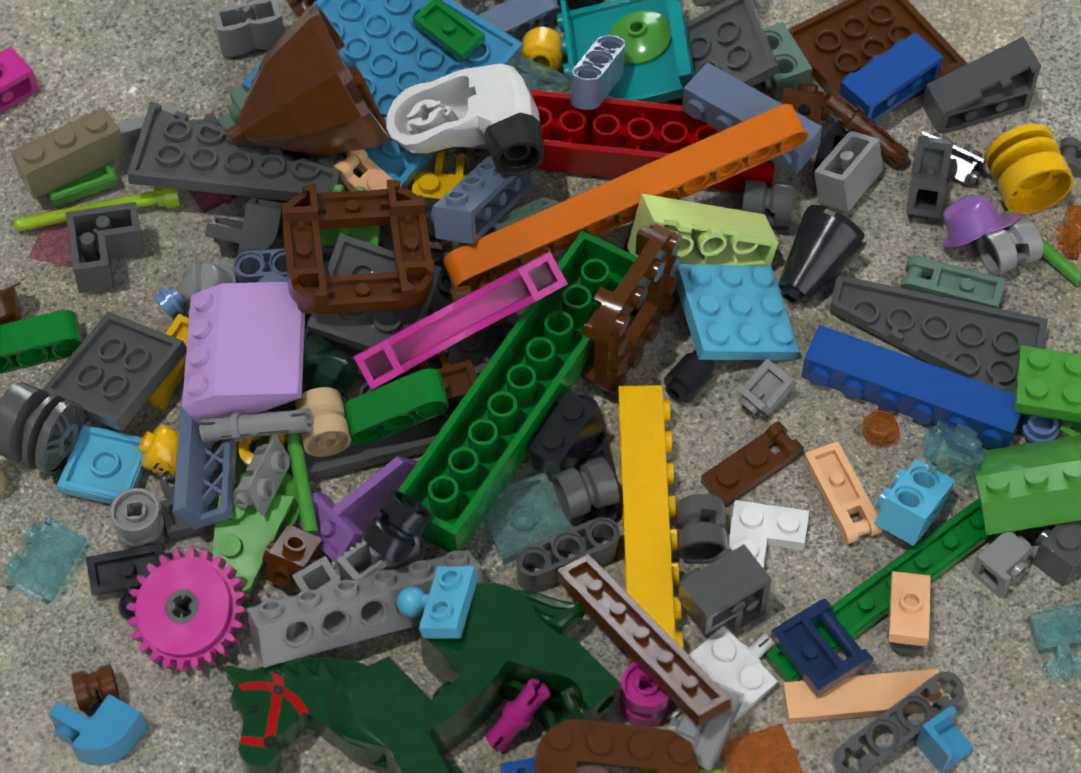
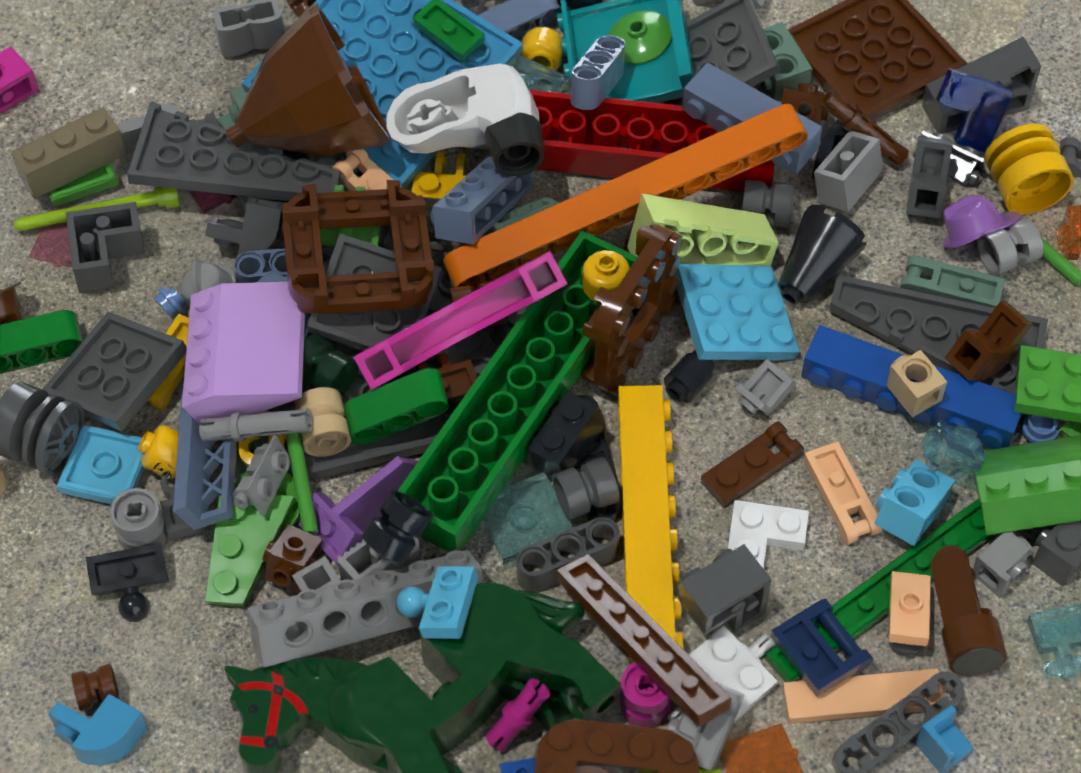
clear light blue bracket [3,515,87,605] -> none
dark pink gear [126,548,249,672] -> none
dark grey wheel [676,494,728,564] -> none
blue brick [840,33,943,122] -> none
clear orange plate [862,410,899,446] -> none
none -> yellow head [582,250,630,303]
none -> tan brick [886,350,947,417]
none -> reddish brown piece [931,545,1007,676]
none -> clear blue plate [936,68,1014,153]
none -> reddish brown brick [944,301,1033,381]

